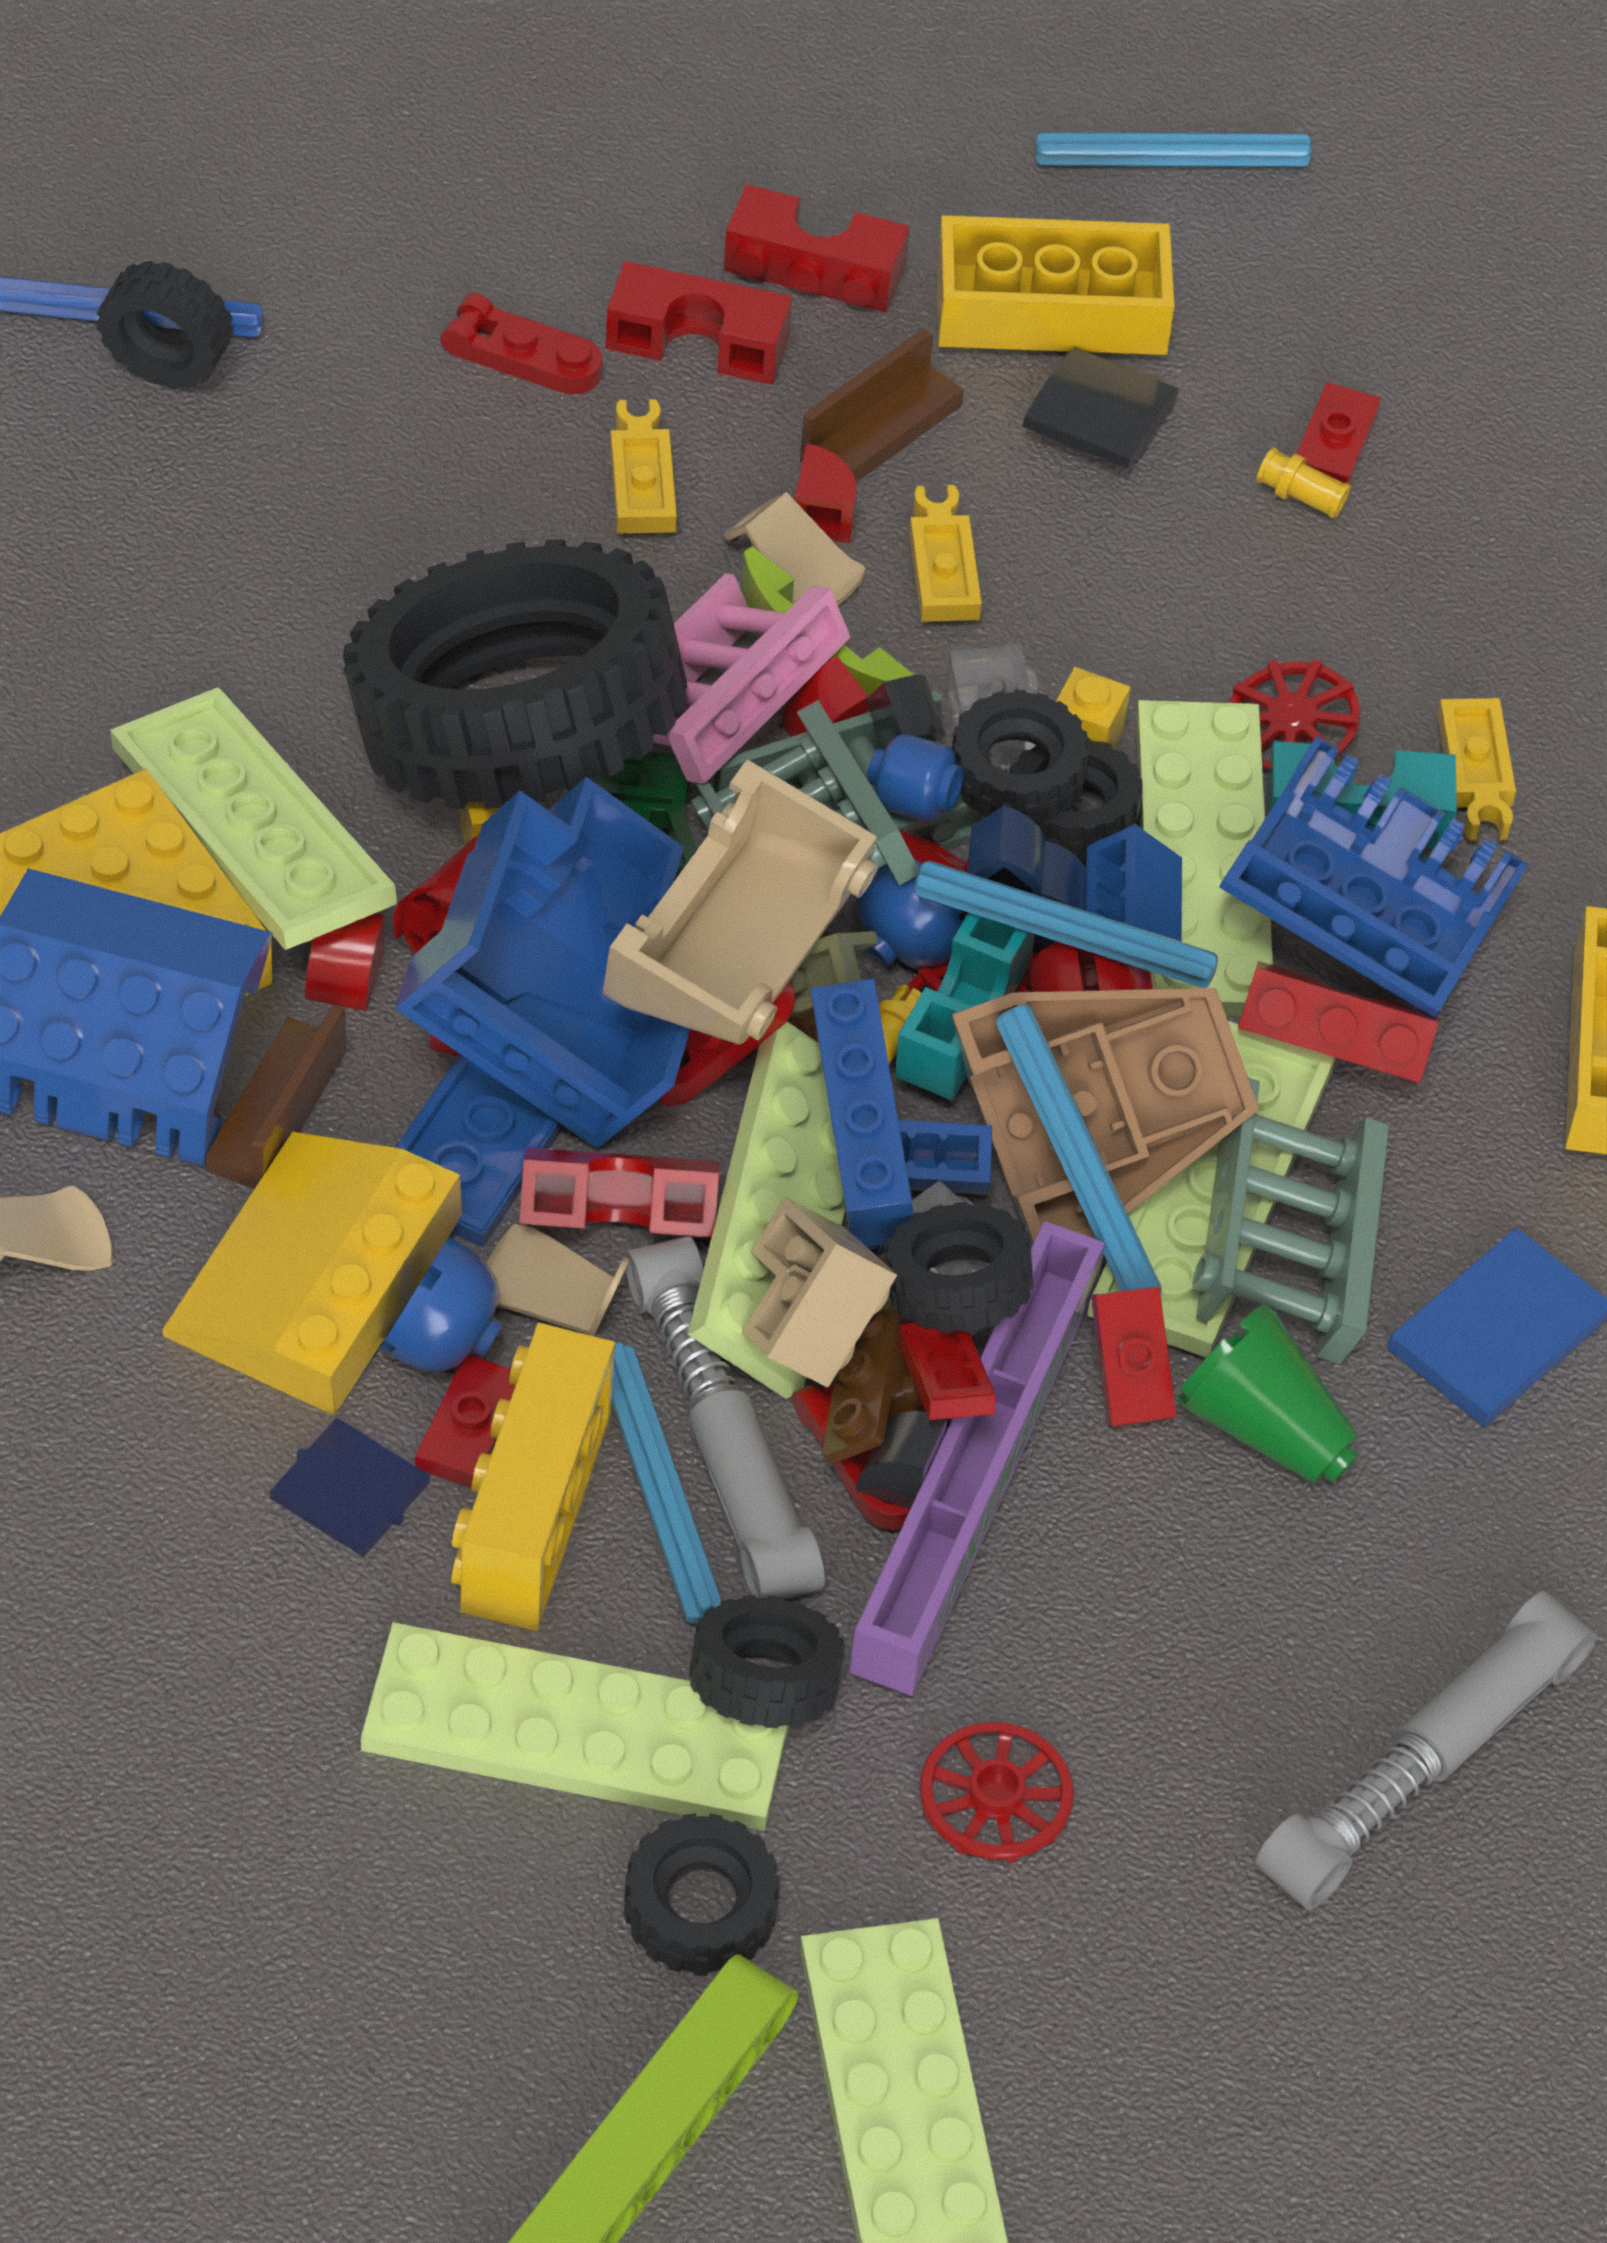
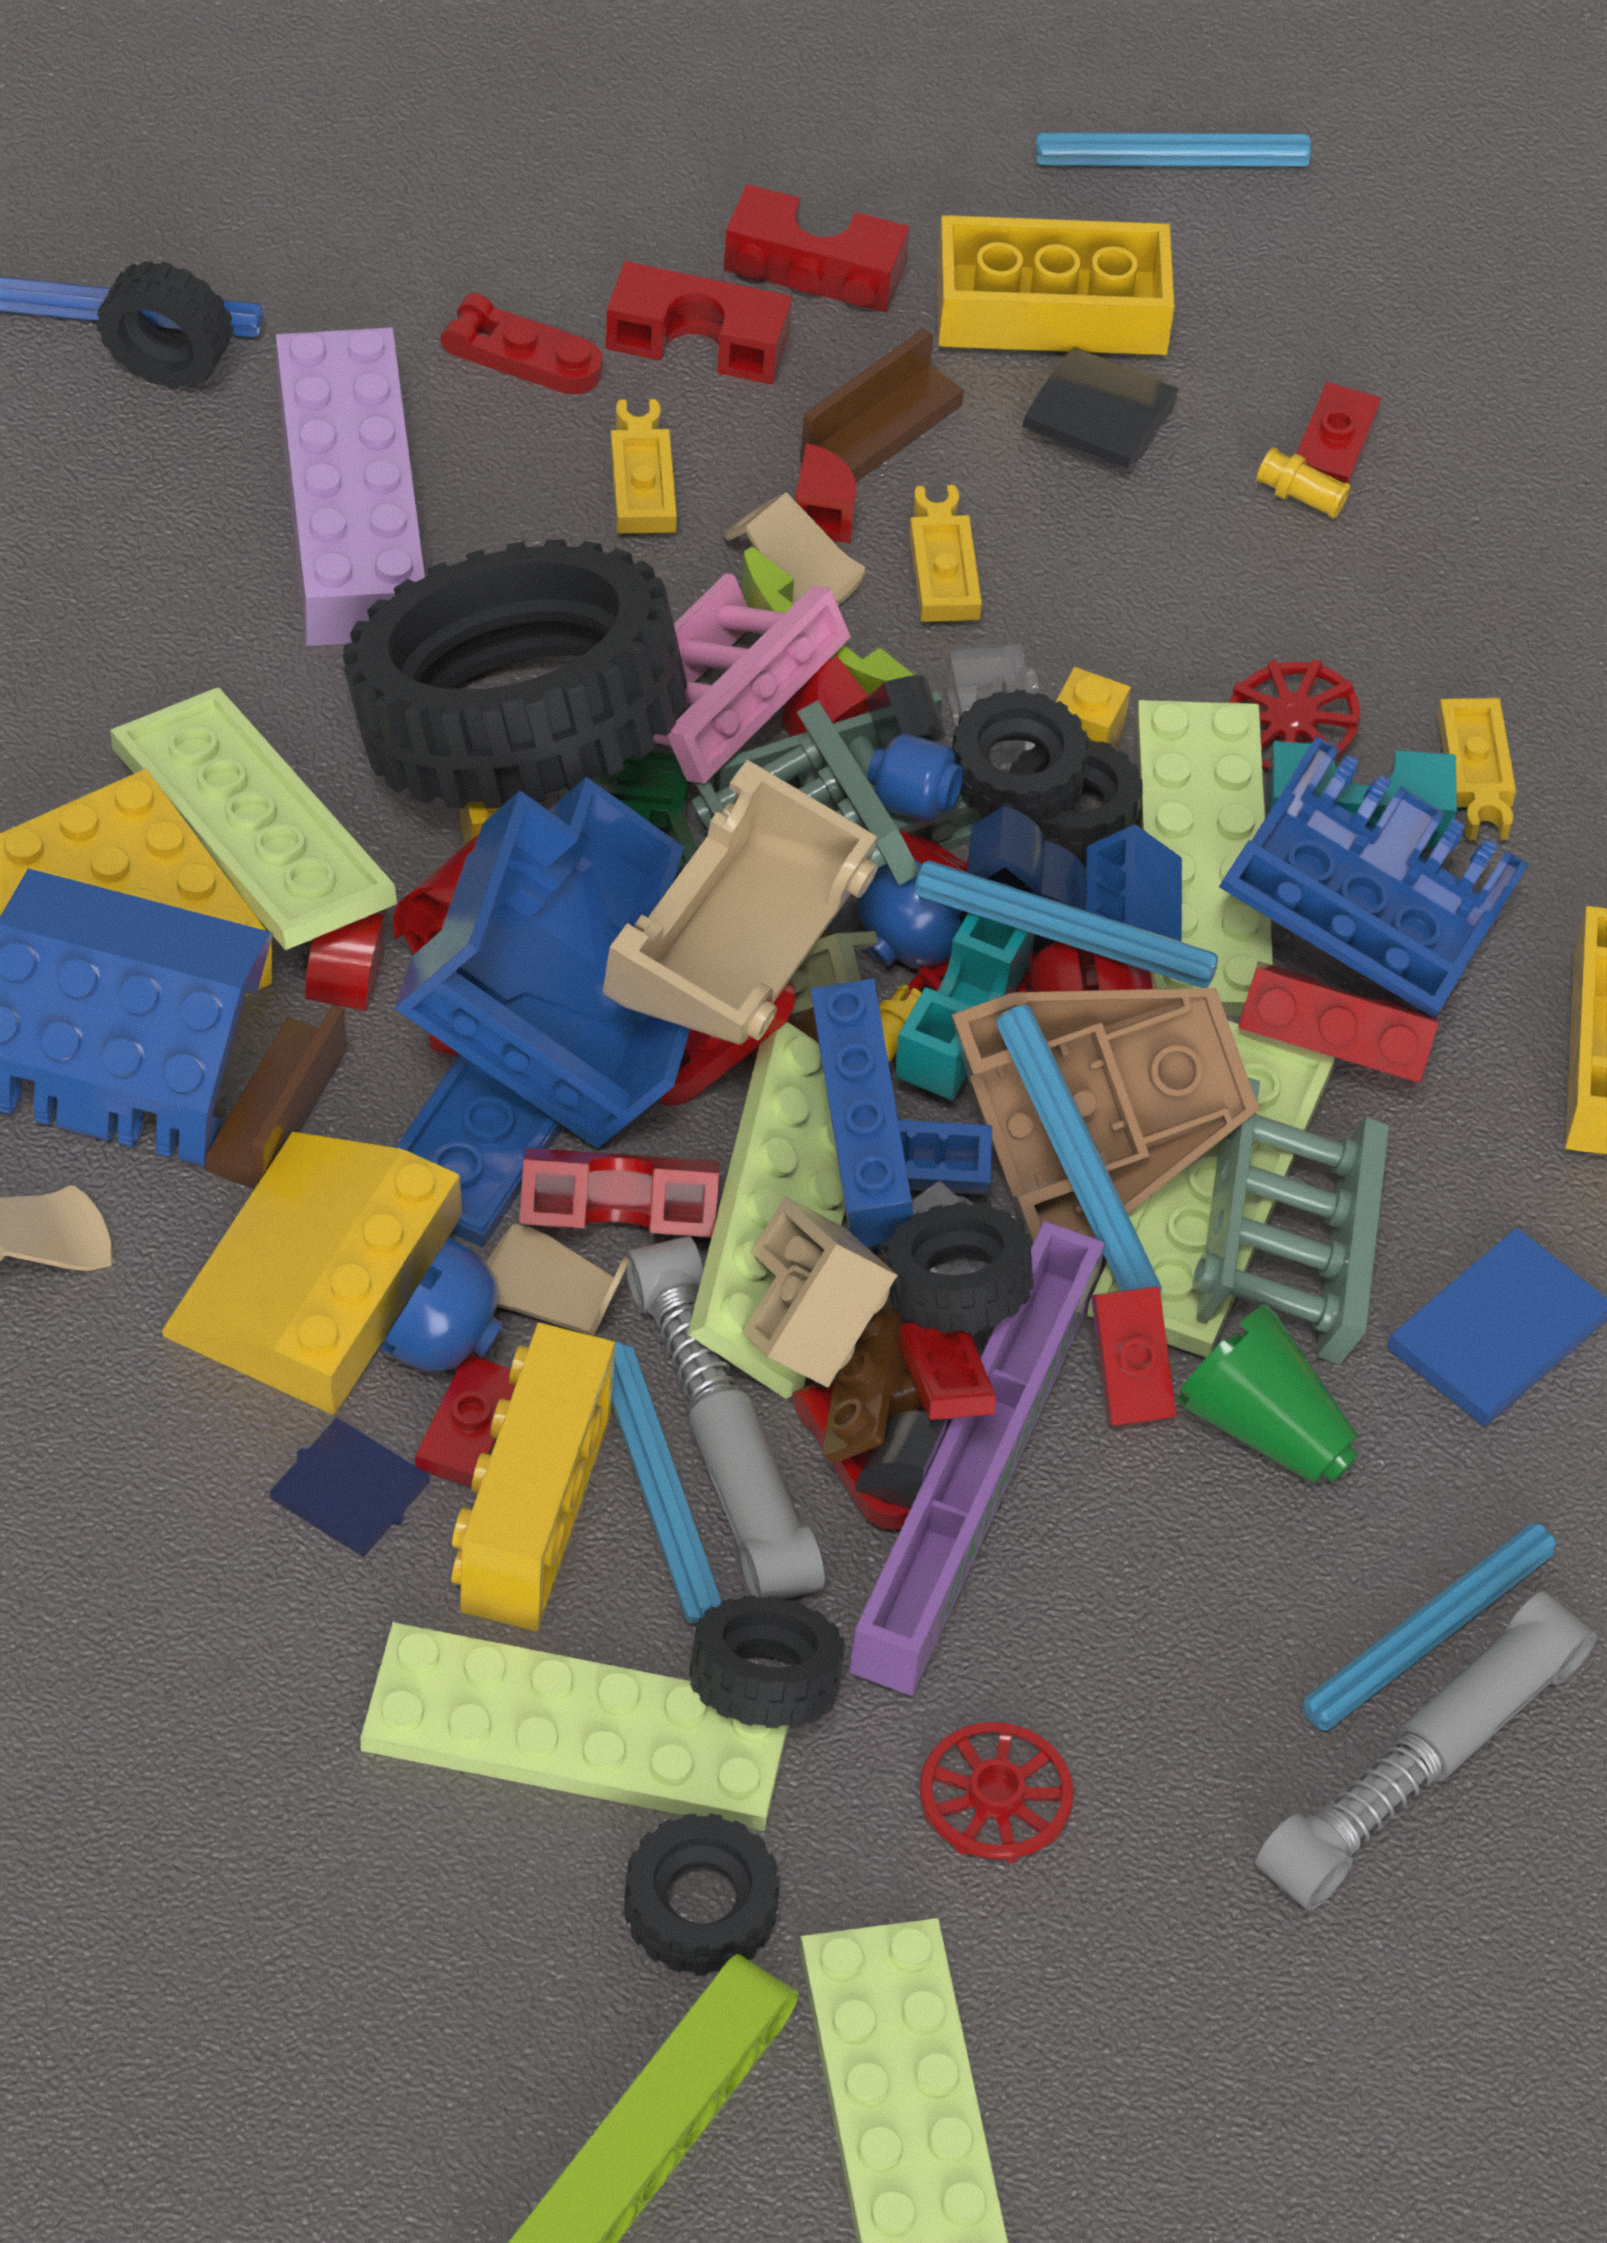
none -> lavender brick [276,327,425,646]
none -> dark azure axle [1301,1523,1556,1731]

